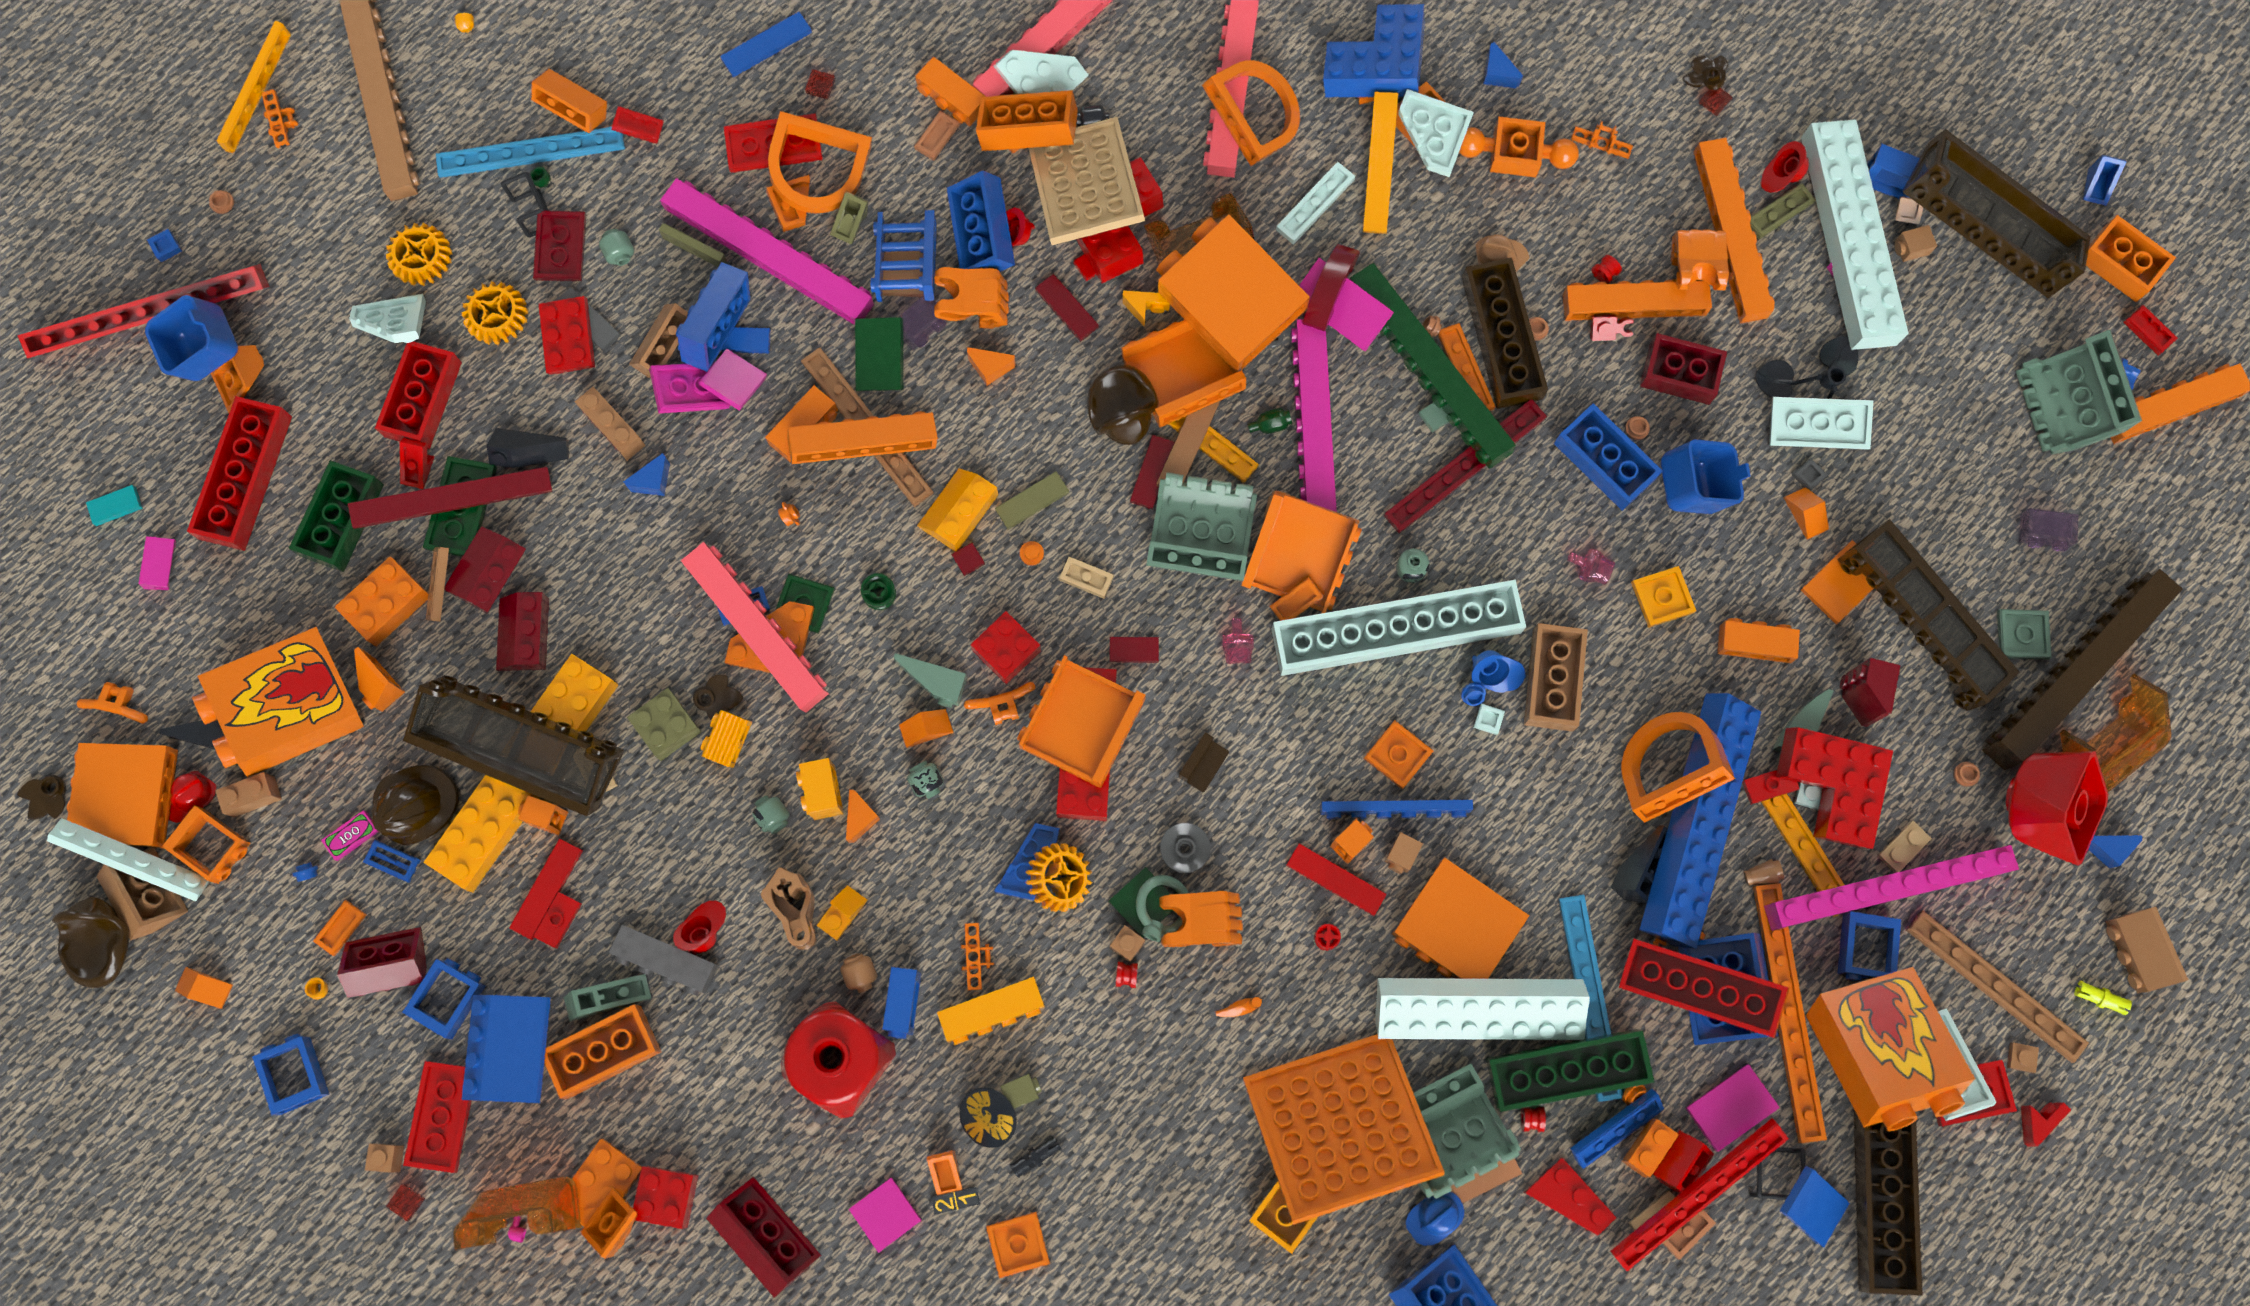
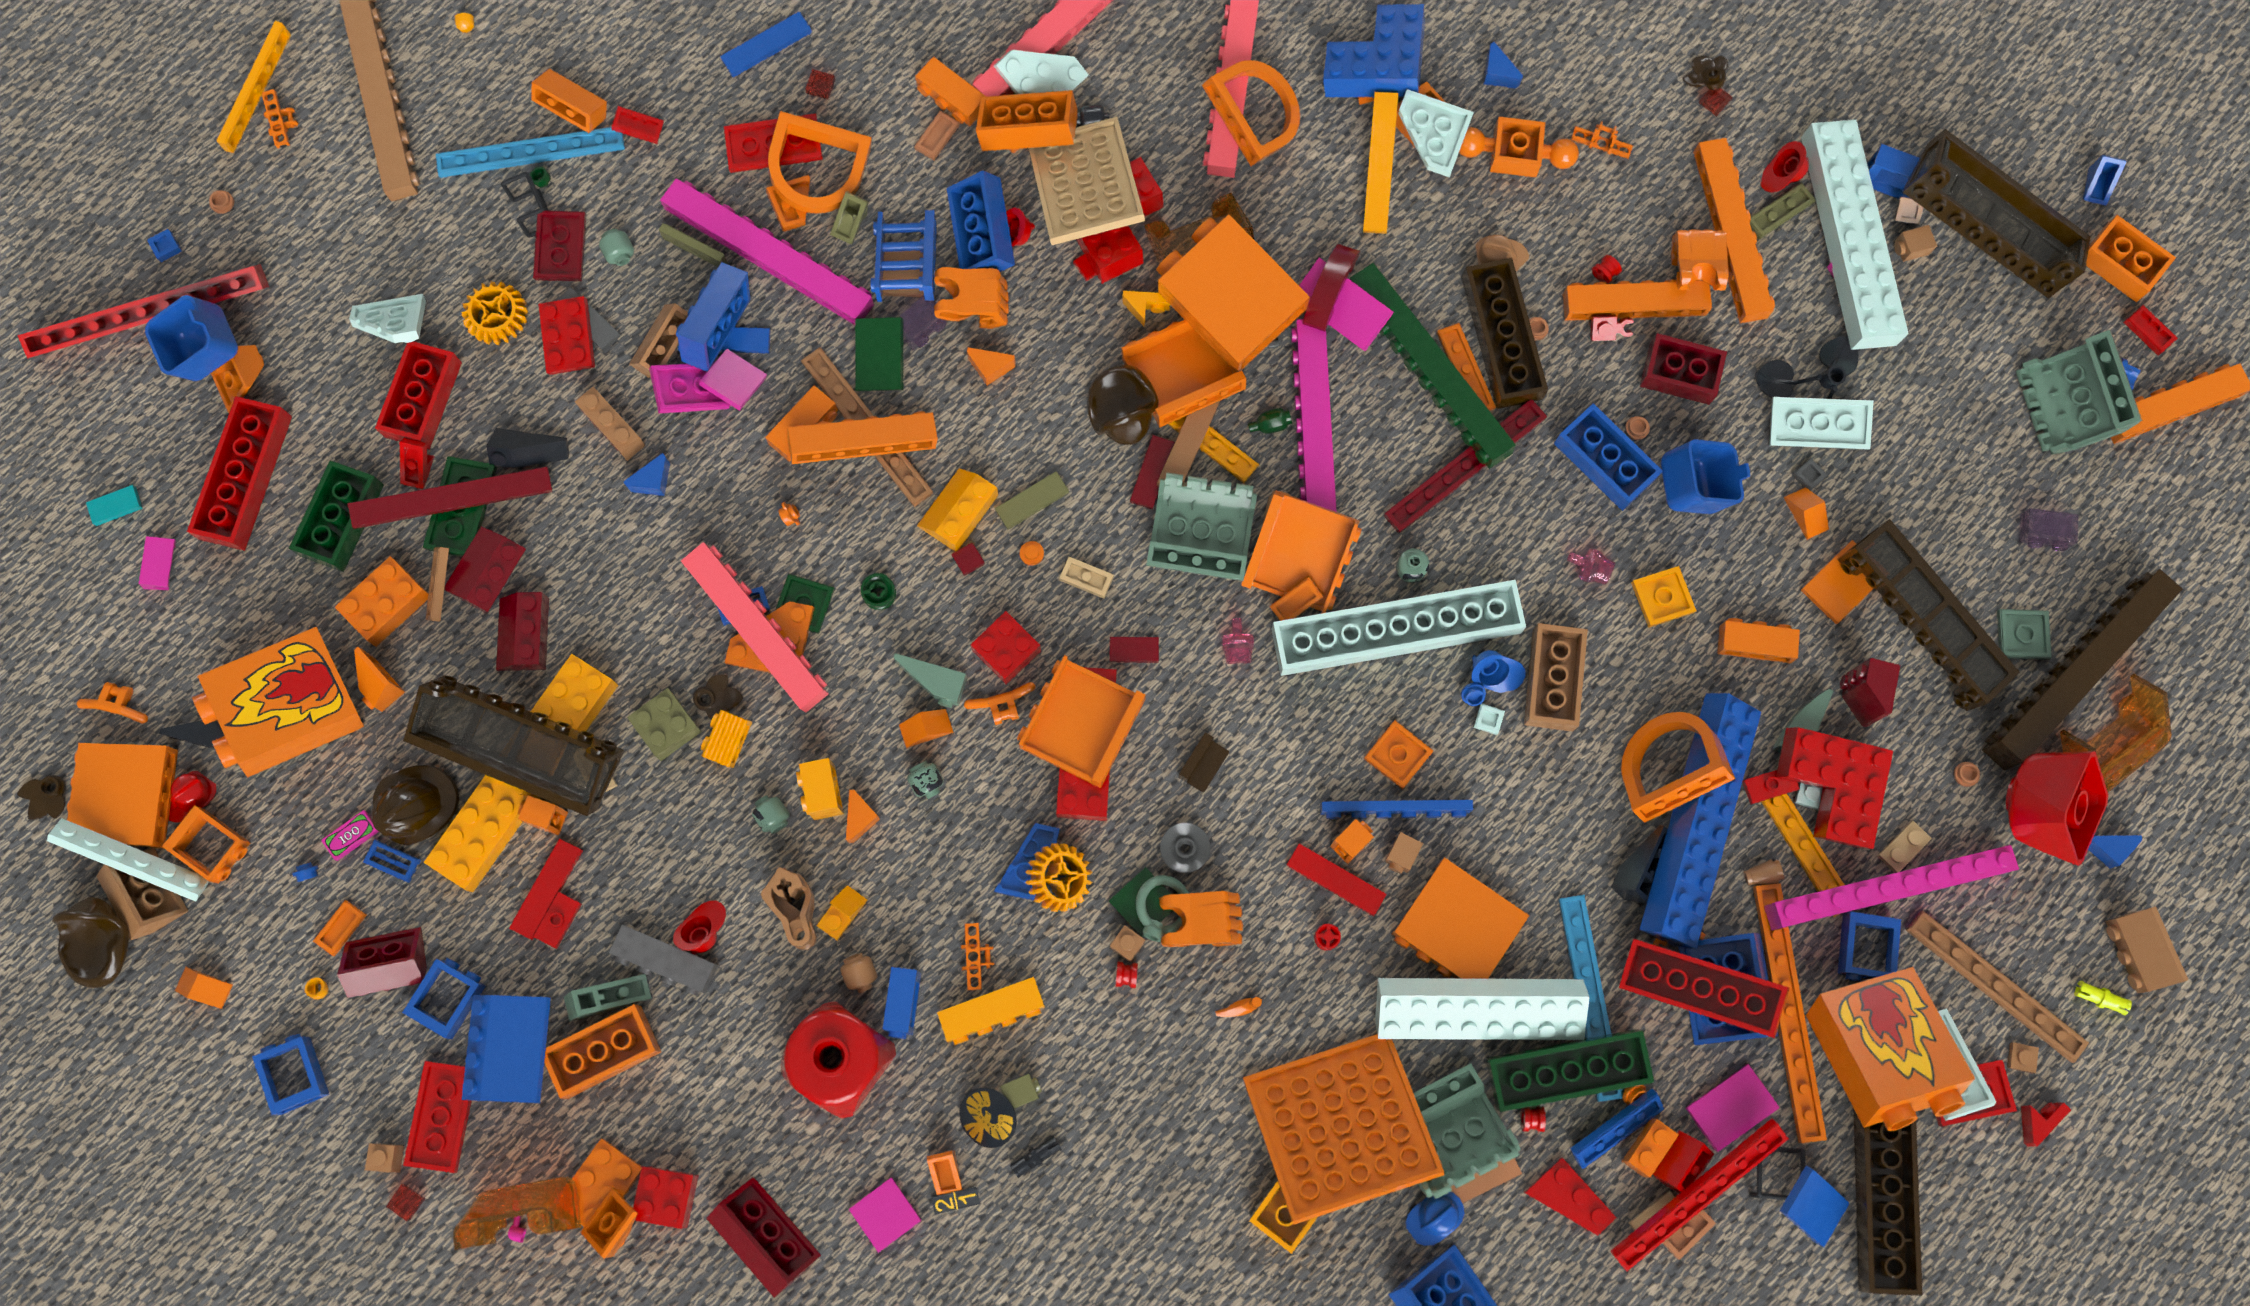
medium nougat brick [215,772,282,818] -> none
light orange gear [386,222,452,286] -> none
orange tile [986,1212,1050,1278] -> none
dark red tile [1035,274,1099,342] -> none
light aqua plate [1276,162,1355,245] -> none
sand green tile [1419,402,1449,433] -> none
nougat plate [1422,315,1442,337] -> none

